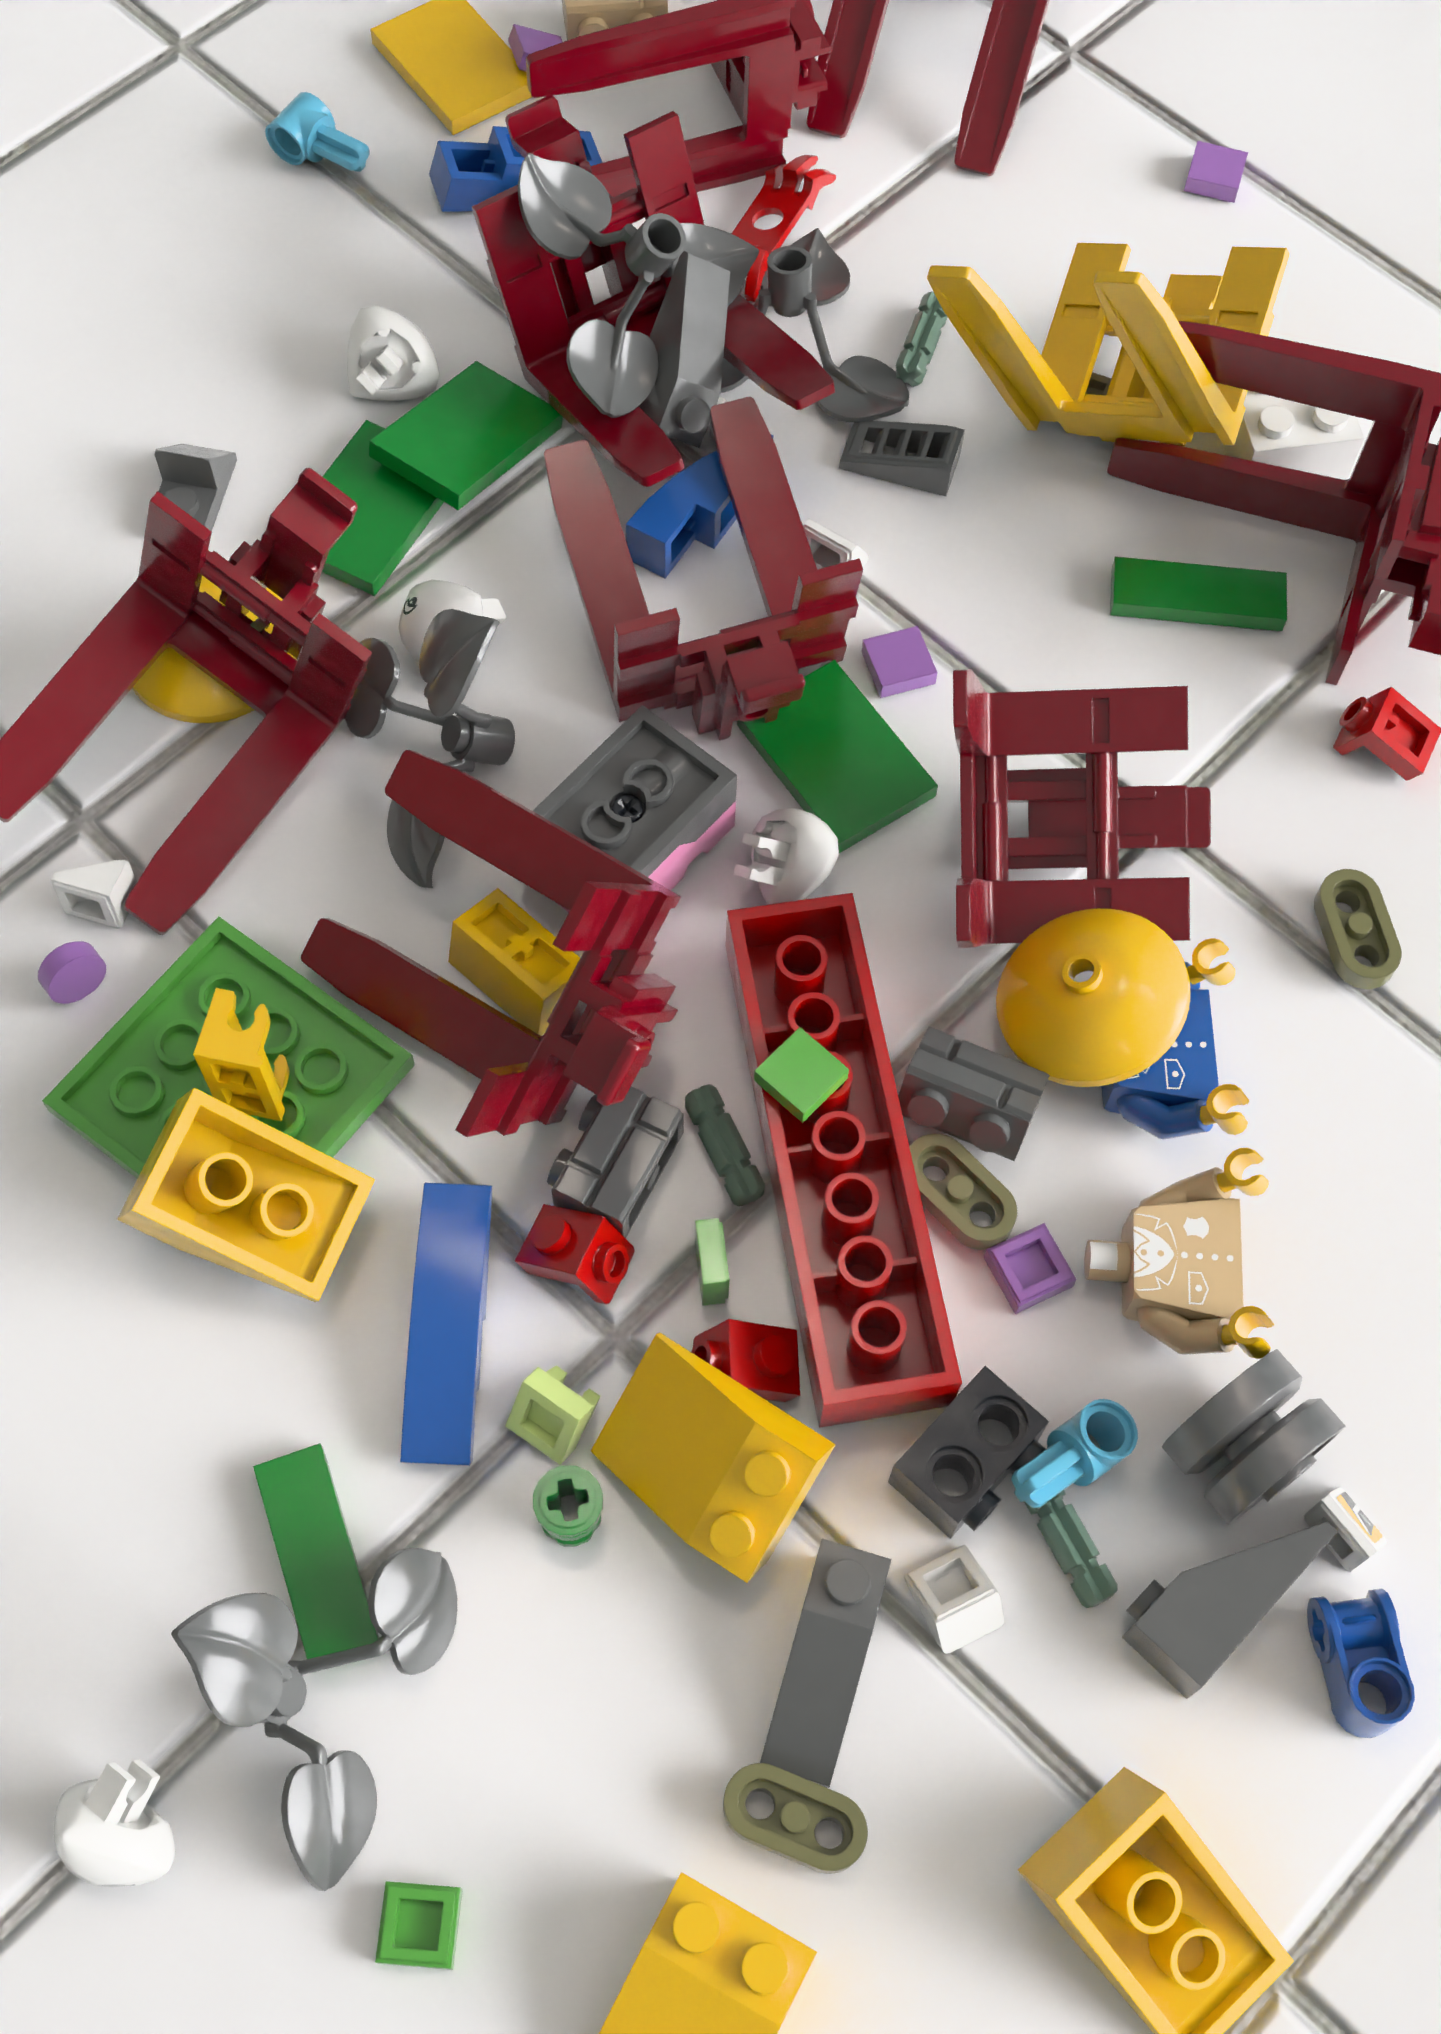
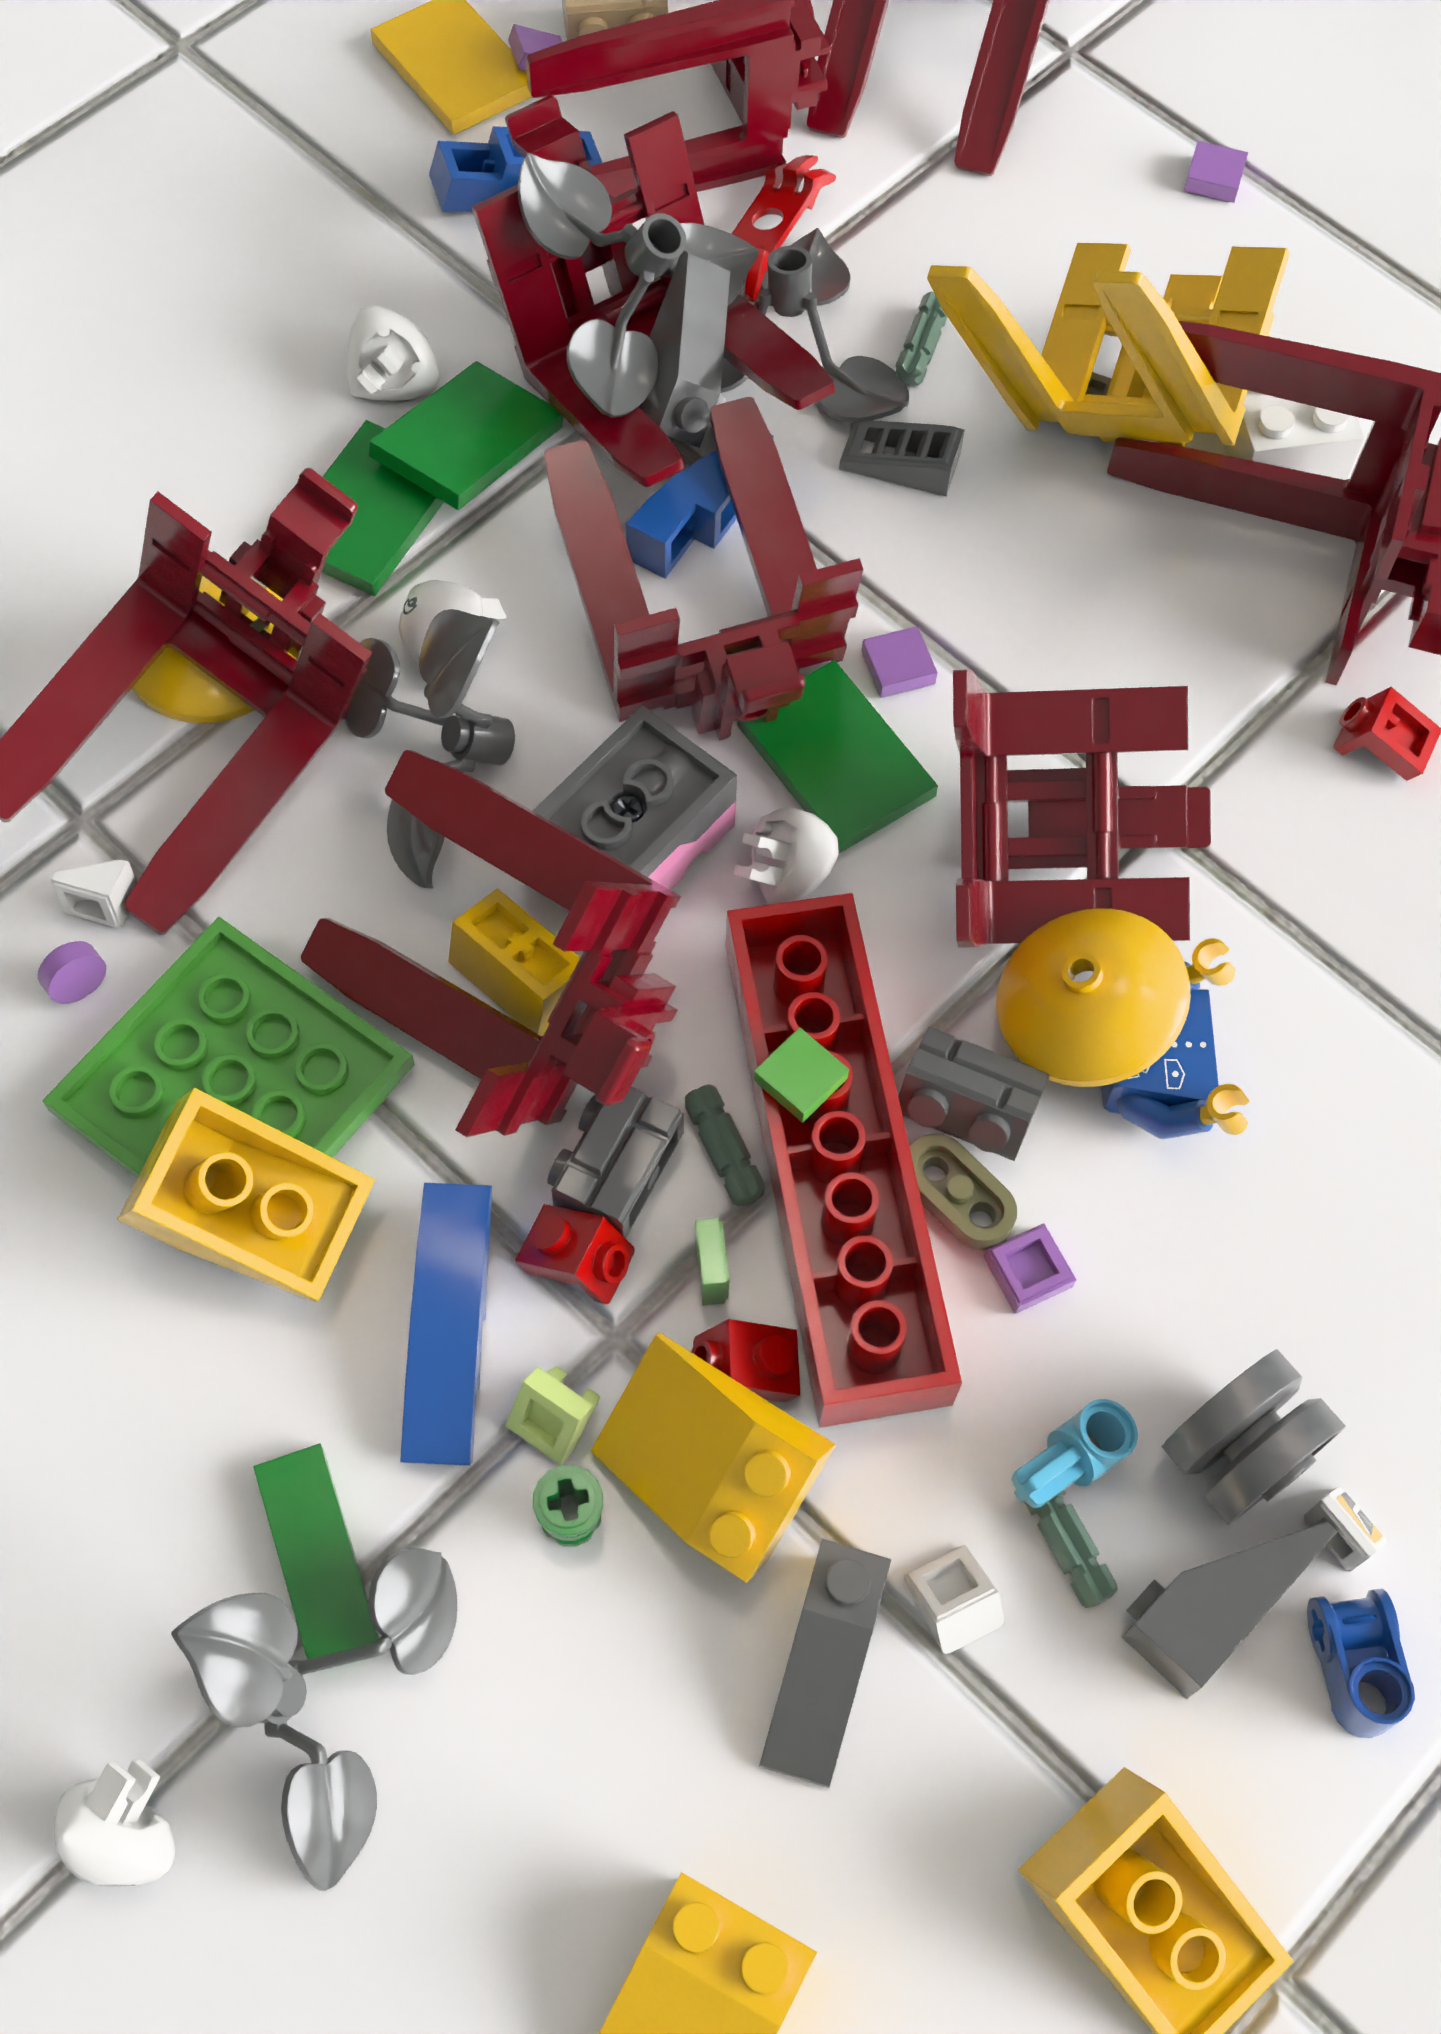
dark grey slope [154,444,237,531] -> none
yellow hinge [193,988,290,1121] -> none
medium azure axle [265,92,370,172] -> none
bright green tile [375,1881,463,1970] -> none
olive plate [723,1763,868,1874] -> none
white slope [803,518,869,569] -> none
black brick [888,1366,1049,1539] -> none
tan torso [1084,1148,1274,1359] -> none
green tile [1110,556,1287,631] -> none
olive plate [1314,869,1402,989] -> none

